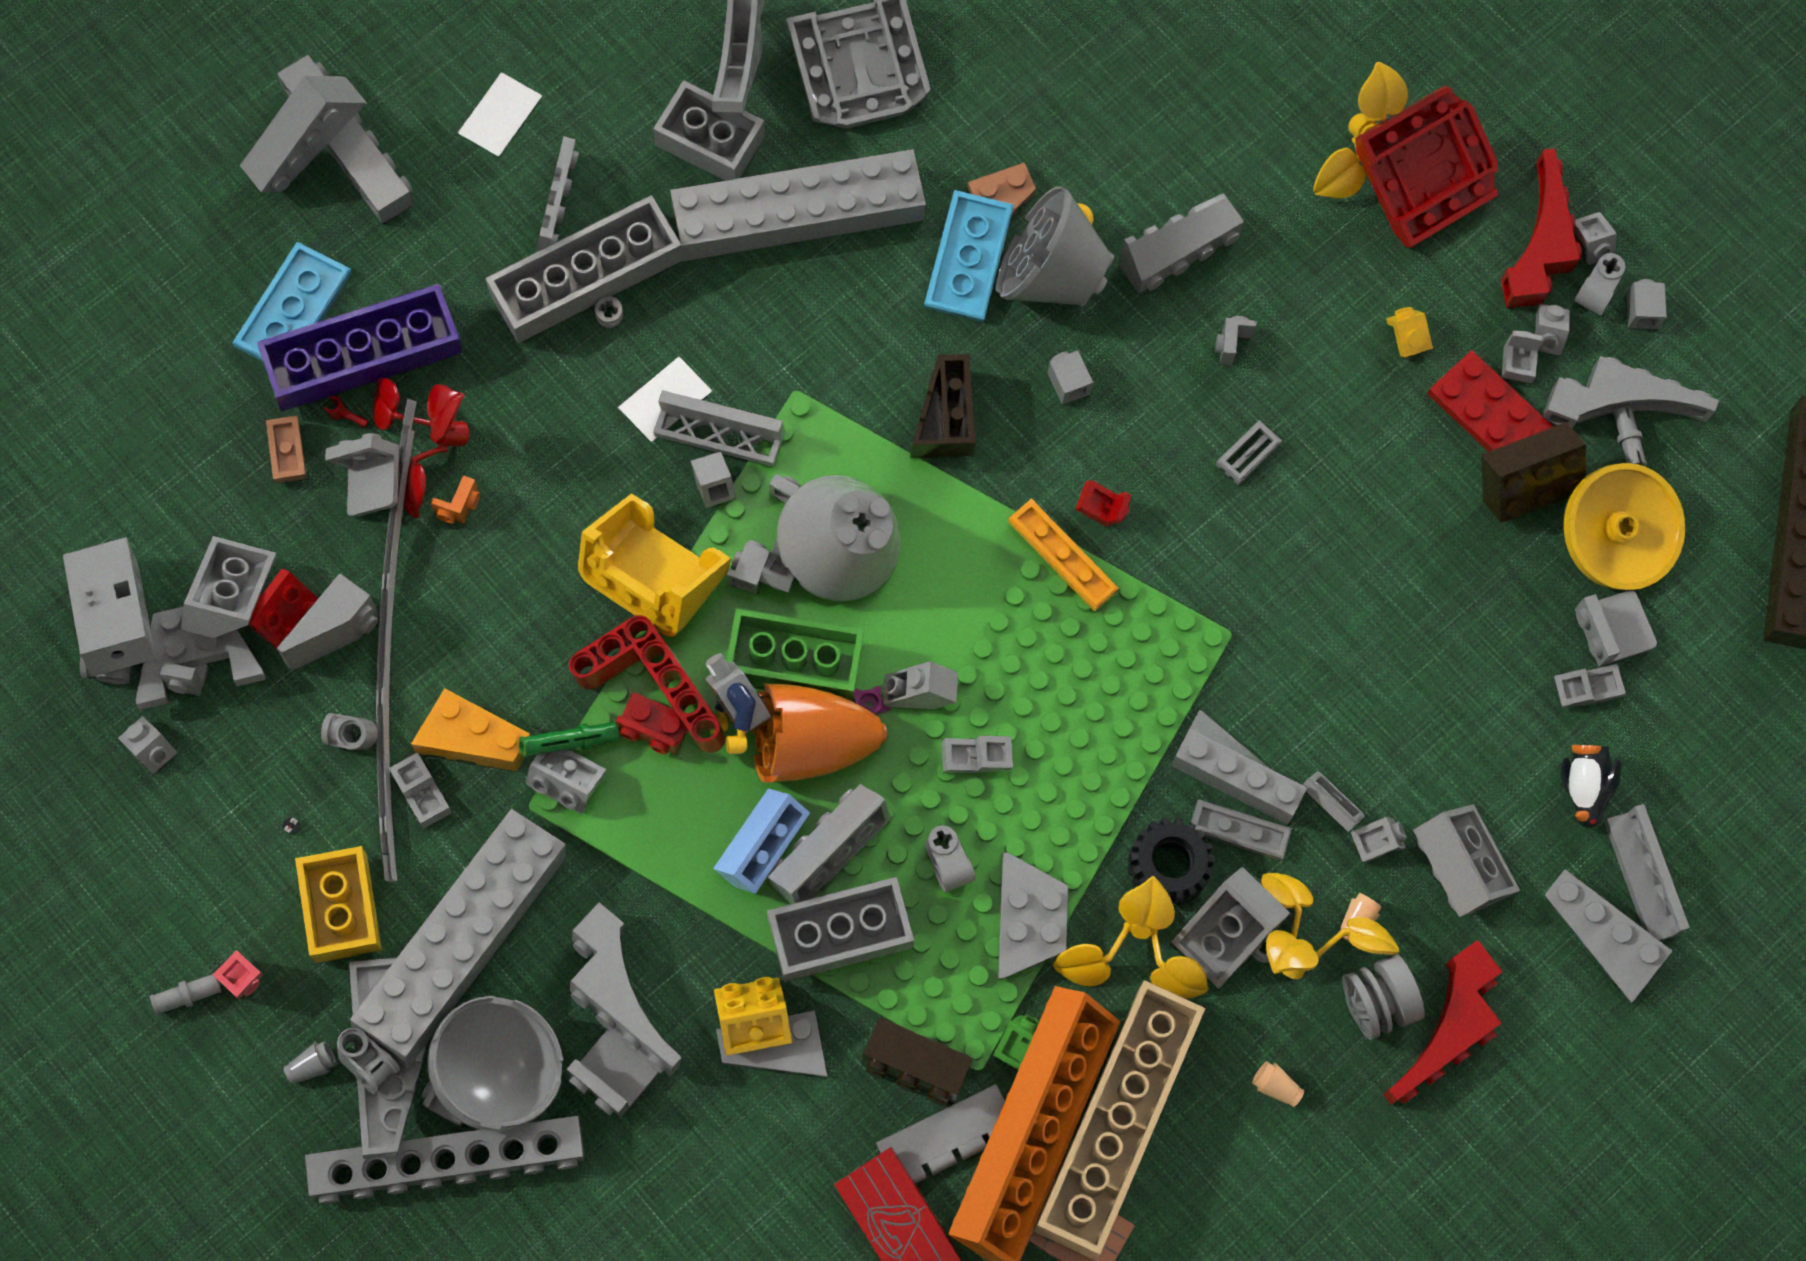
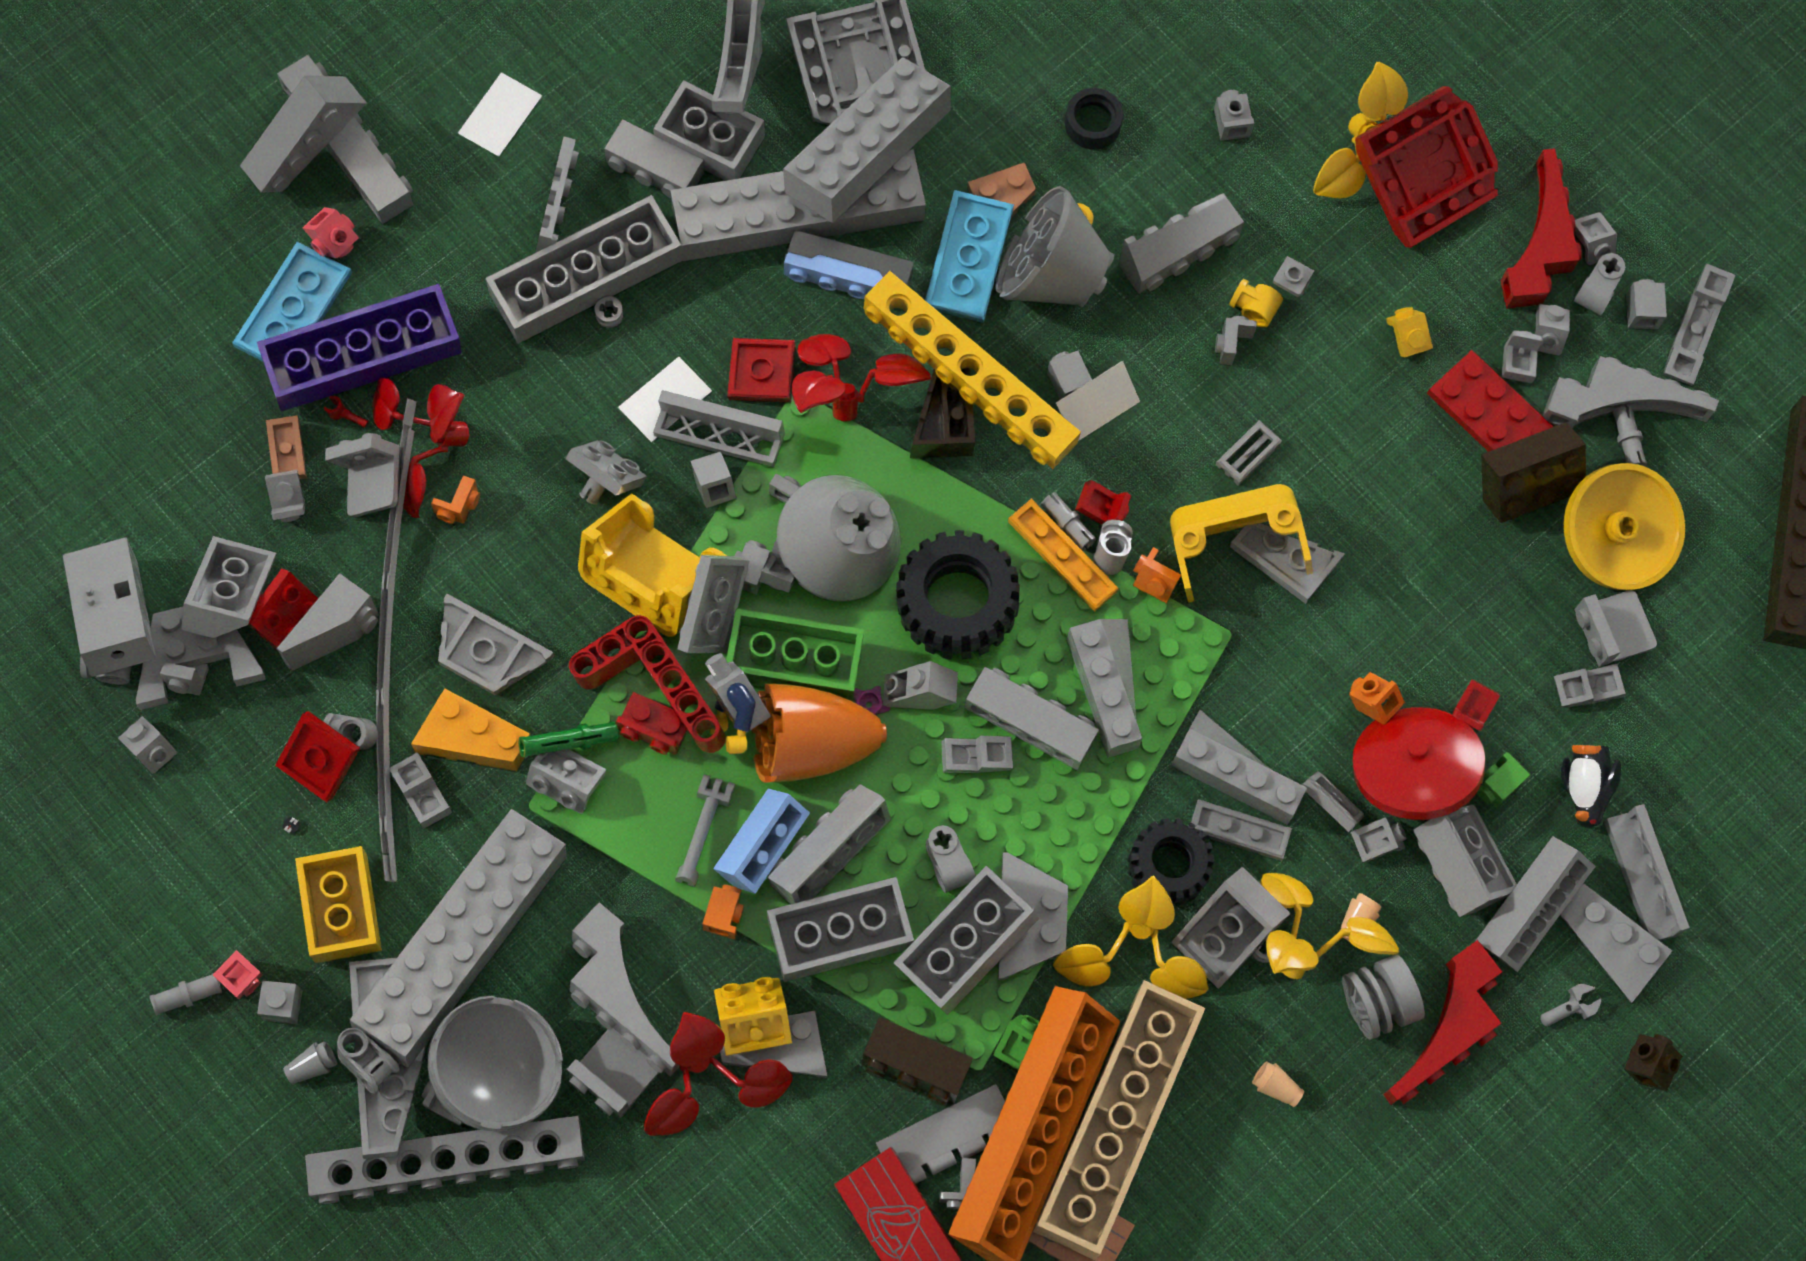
none -> light grey brick [257,981,303,1024]
none -> light grey bracket [265,470,306,522]
none -> red tile [275,711,360,803]
none -> coral brick [303,207,359,258]
none -> light grey wing [438,594,554,695]
none -> light grey plate [566,440,647,504]
none -> light grey brick [604,119,704,198]
none -> red plant [644,1012,793,1136]
none -> light grey hinge [675,774,735,887]
none -> light grey plate [677,555,750,653]
none -> orange brick [702,885,744,940]
none -> red tile [727,338,796,402]
none -> light grey brick [783,57,951,223]
none -> piece [784,230,914,299]
none -> red plant [792,334,931,421]
none -> yellow brick [863,271,1081,469]
none -> light grey brick [894,866,1039,1015]
none -> black tyre [896,530,1020,660]
none -> light grey bracket [939,1158,976,1209]
none -> light grey brick [964,667,1099,771]
none -> light grey pin [1041,492,1097,551]
none -> white sticker [1056,361,1140,441]
none -> black tyre [1064,88,1124,150]
none -> light grey wedge [1067,619,1142,758]
none -> light grey piece [1093,520,1133,575]
none -> orange bracket [1133,547,1181,604]
none -> yellow windscreen [1170,484,1313,603]
none -> light grey brick [1214,90,1254,141]
none -> yellow piece [1229,278,1283,328]
none -> light grey wing [1230,523,1345,604]
none -> light grey bracket [1273,256,1314,297]
none -> orange brick [1349,672,1405,725]
none -> red dish [1353,707,1485,820]
none -> red bracket [1452,679,1500,731]
none -> light grey brick [1476,836,1596,972]
none -> bright green brick [1477,752,1530,808]
none -> light grey bar [1540,984,1601,1026]
none -> dark brown brick [1624,1034,1683,1091]
none -> light grey slope [1663,264,1736,386]

